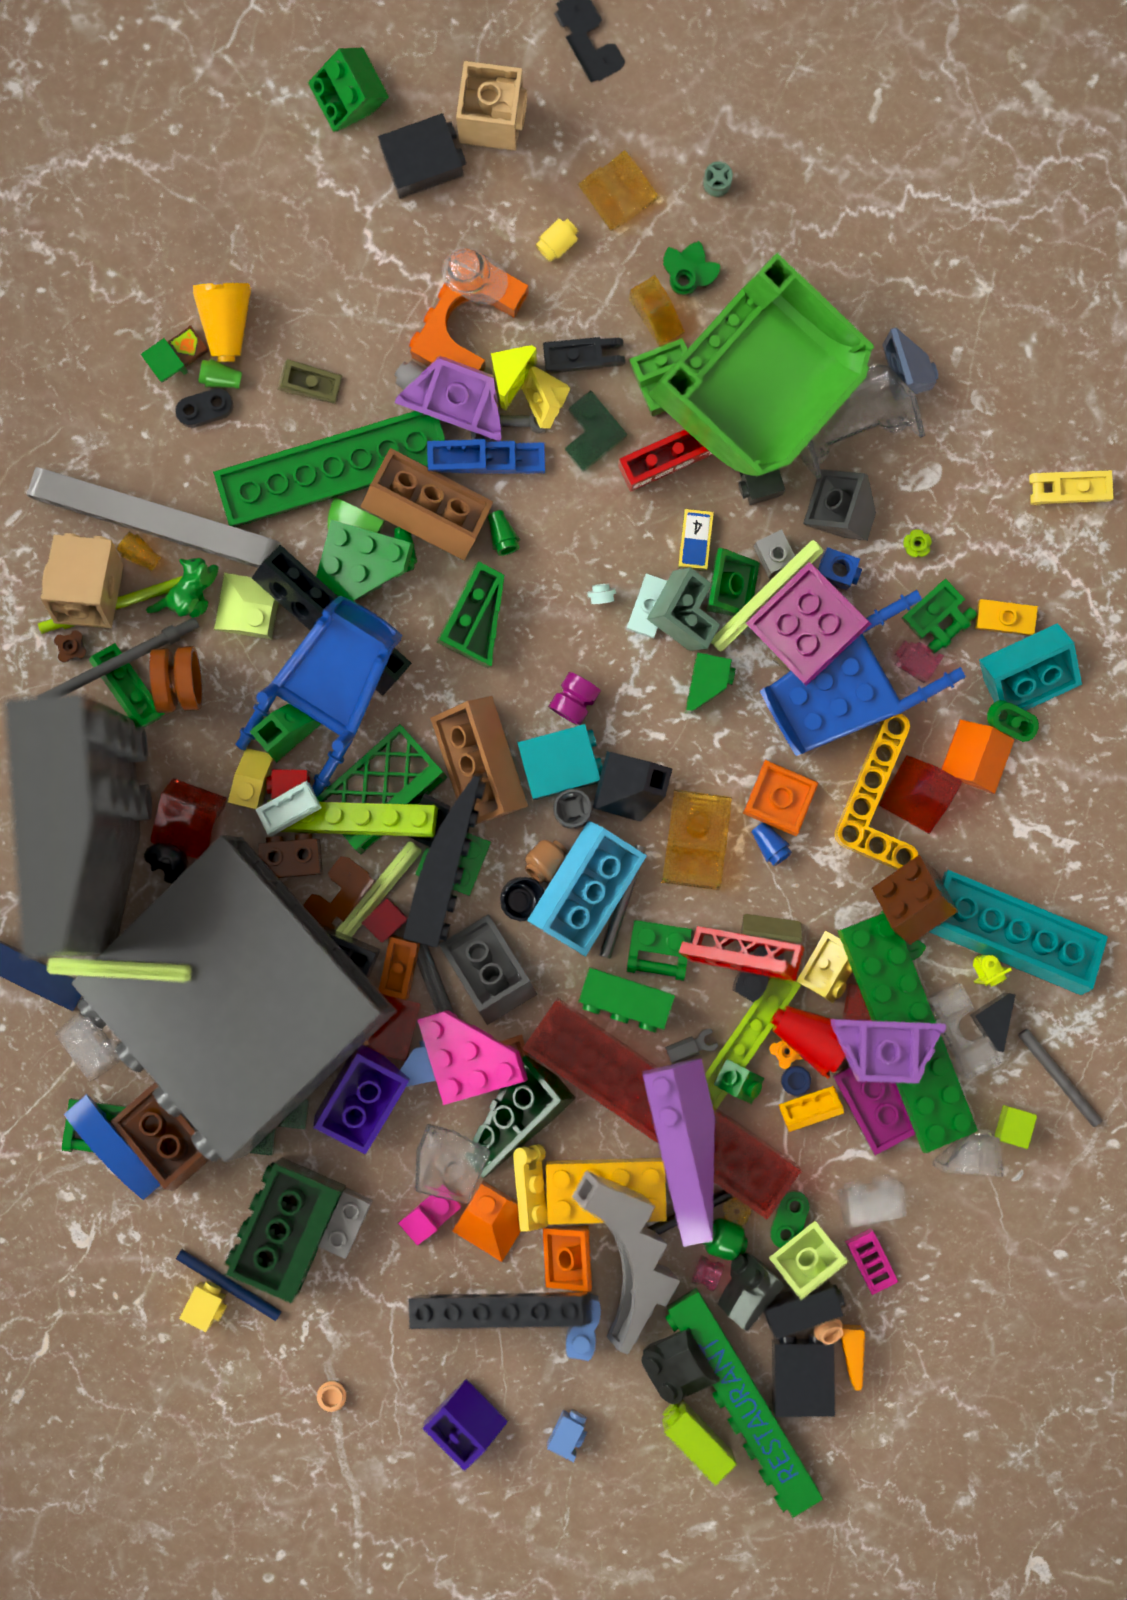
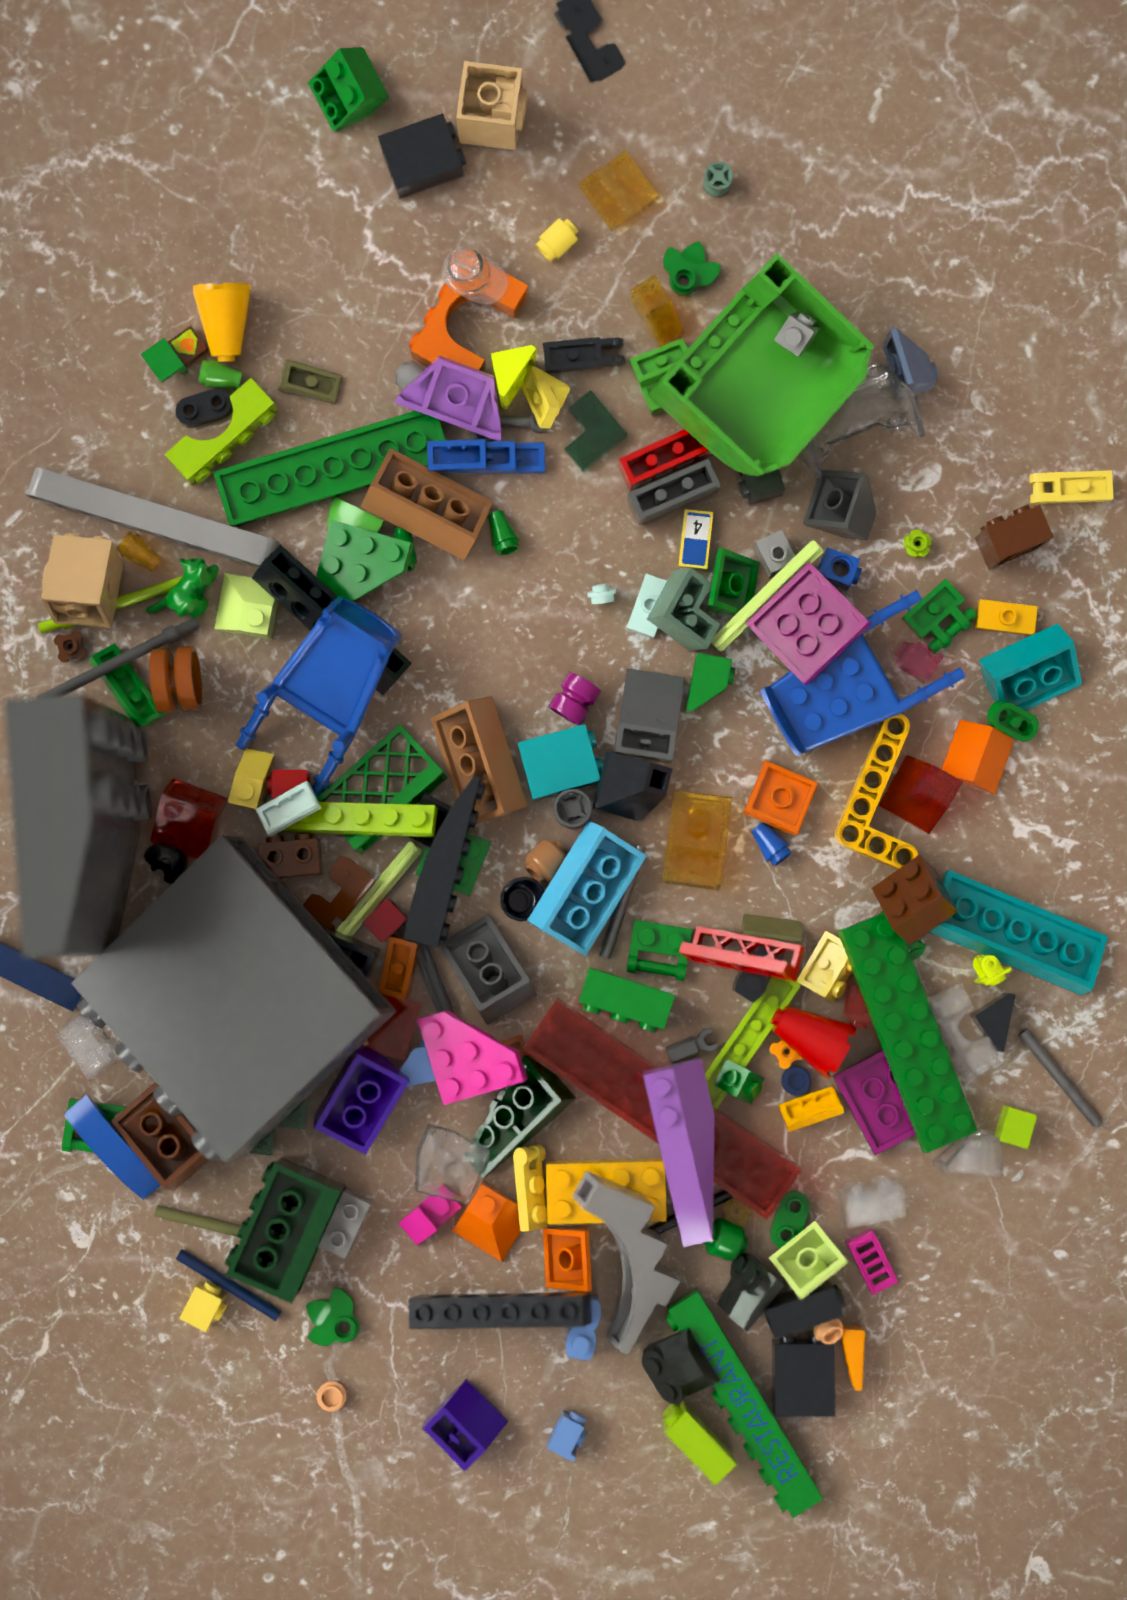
yellowish green axle [47,958,192,982] -> none
green slope [249,703,321,762] -> none
green wedge [436,561,505,668] -> none
clear pink wheel [691,1255,724,1292] -> none
medium lavender wing [831,1019,946,1083] -> none
none -> olive bar [154,1205,241,1237]
none -> lime arch [164,378,278,486]
none -> green plate [306,1287,360,1346]
none -> dark grey slope [614,668,684,763]
none -> dark grey brick [627,458,720,526]
none -> light grey brick [774,311,821,357]
none -> reddish brown brick [975,504,1054,570]

